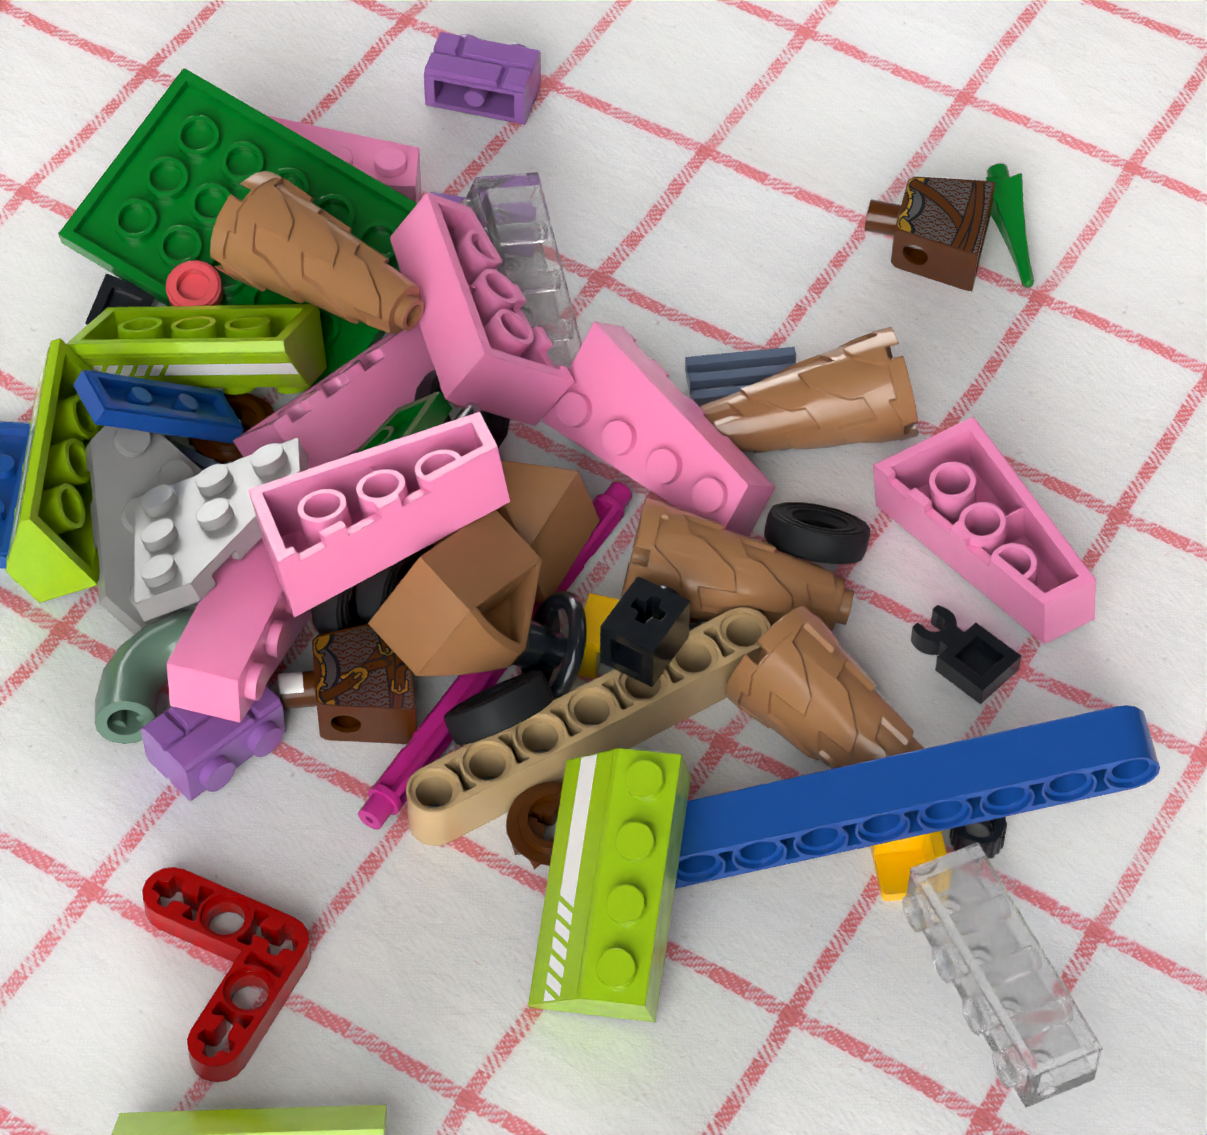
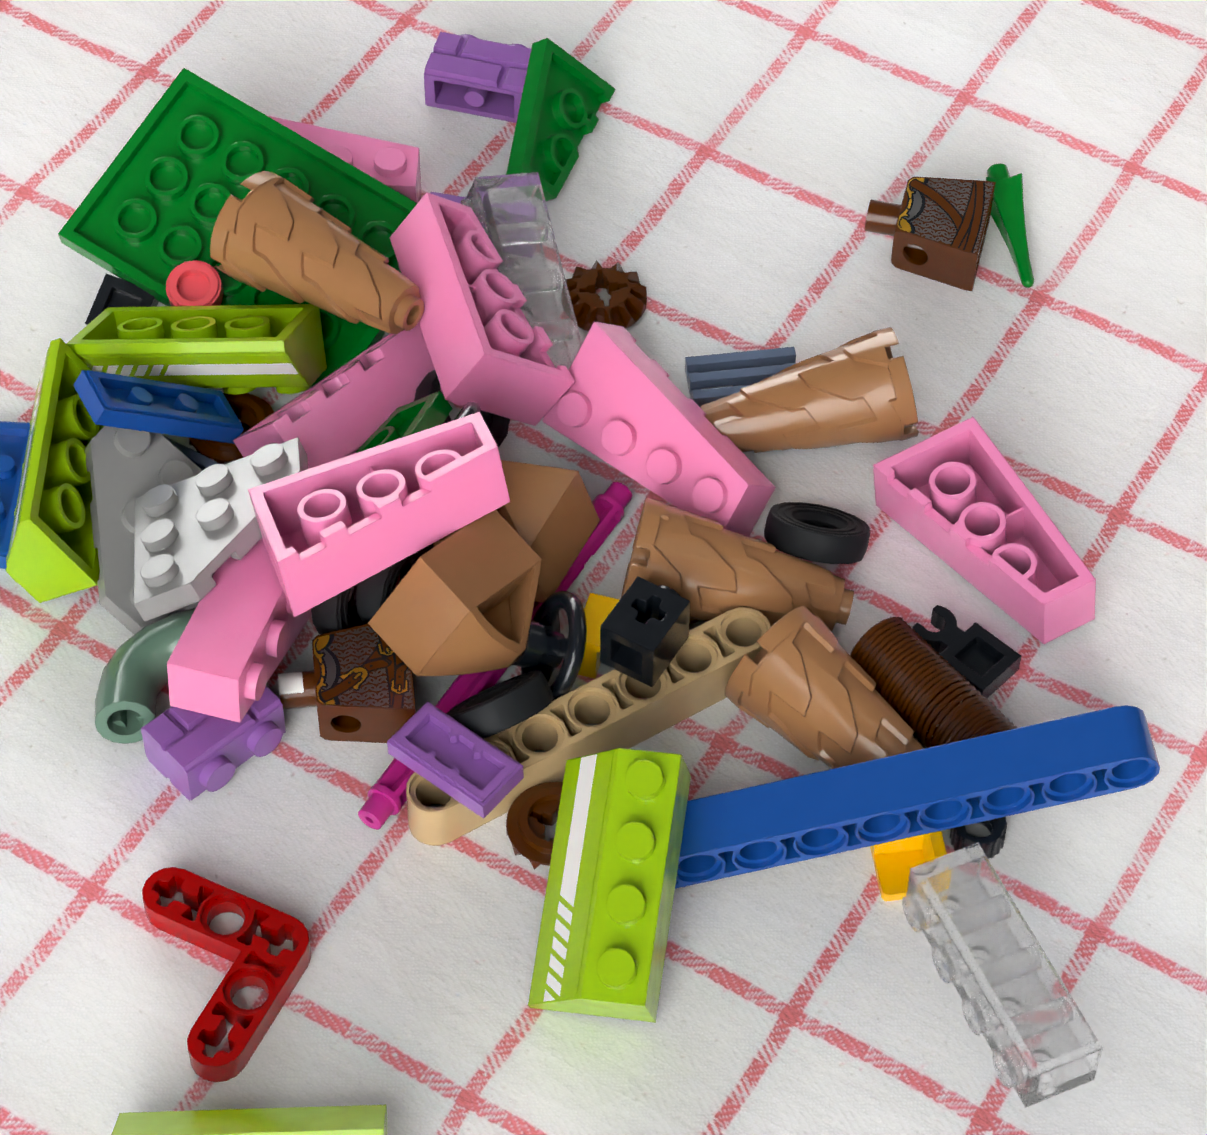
none -> medium lavender plate [387,701,524,819]
none -> green wing [505,38,616,203]
none -> reddish brown gear [560,260,647,331]
none -> reddish brown piece [850,617,1017,748]

